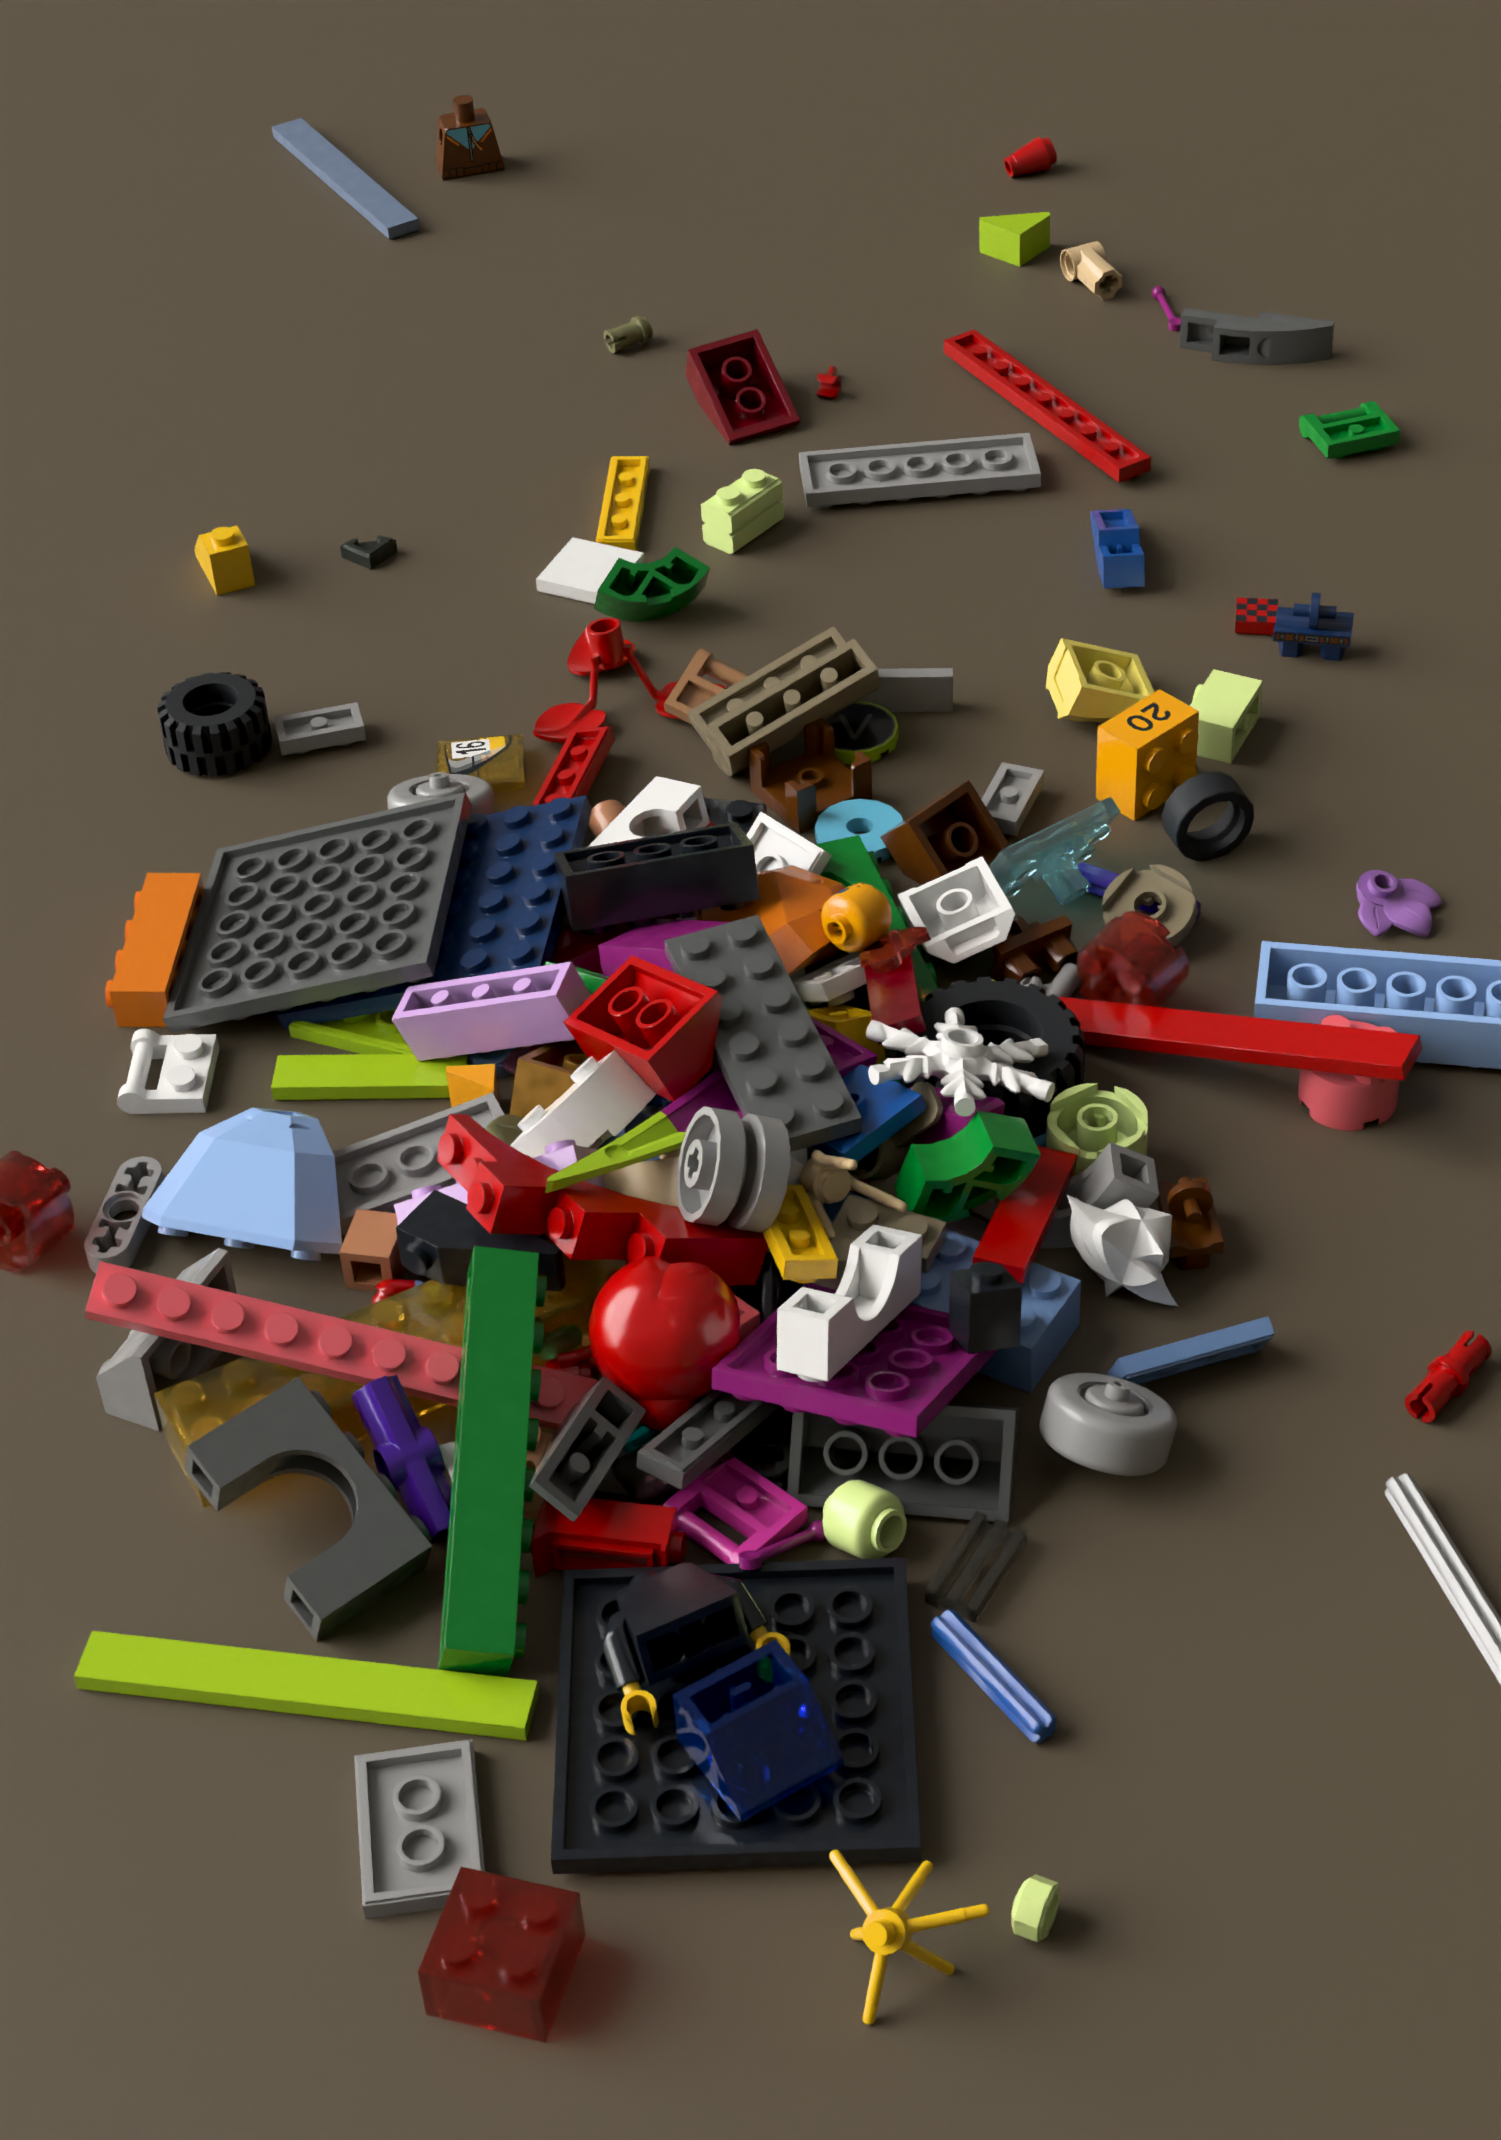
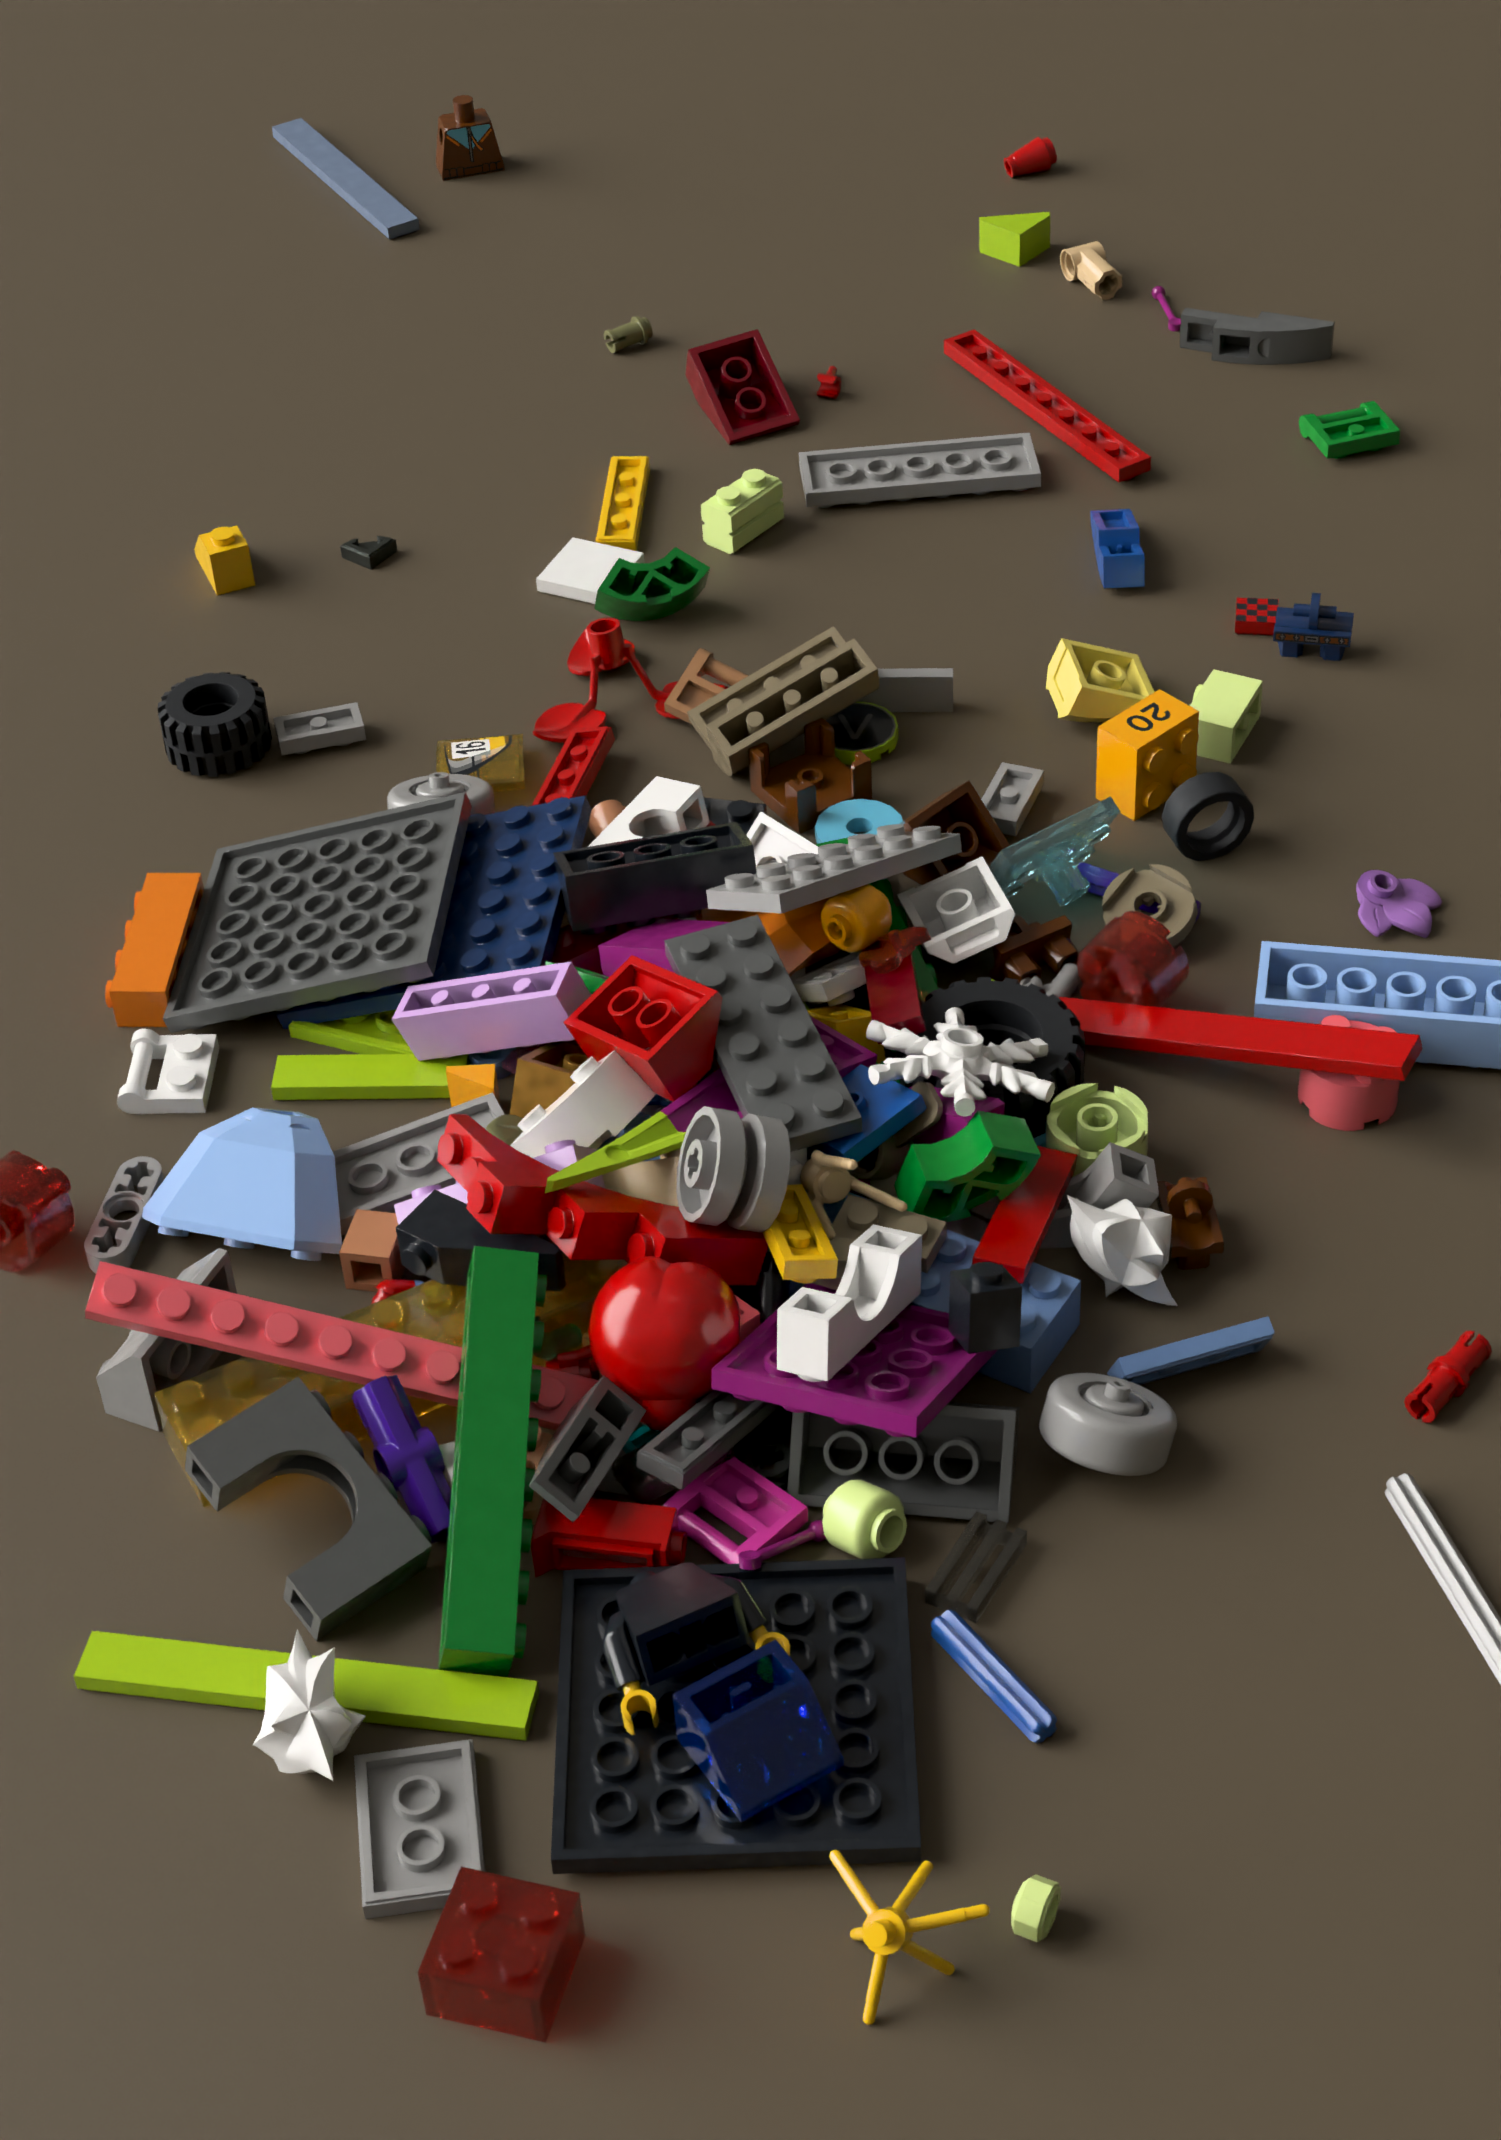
none -> white hair [253,1629,366,1781]
none -> light grey plate [706,824,962,914]

